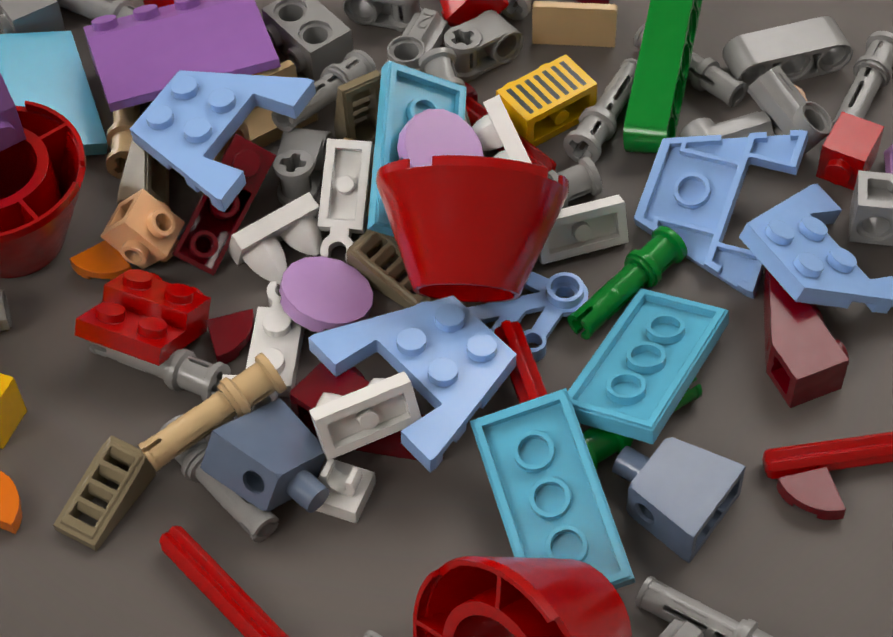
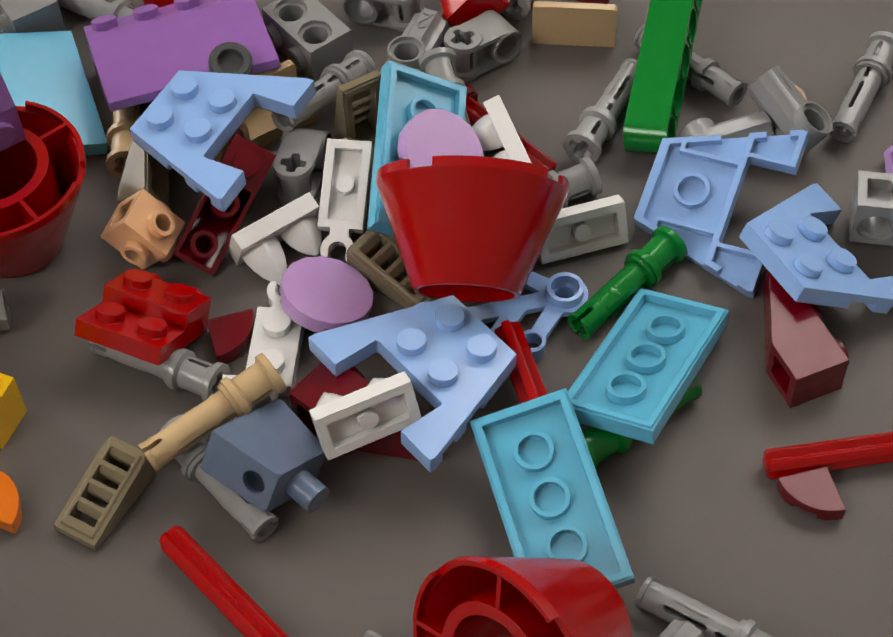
orange tile [69,240,132,281] -> none
white tile [316,459,376,524] -> none
yellow brick [496,54,598,147] -> none
sand blue torso [612,437,746,563] -> none
light grey beam [722,16,853,90] -> none
brick [816,111,884,190] -> none
none -> dark grey tile [208,42,253,75]

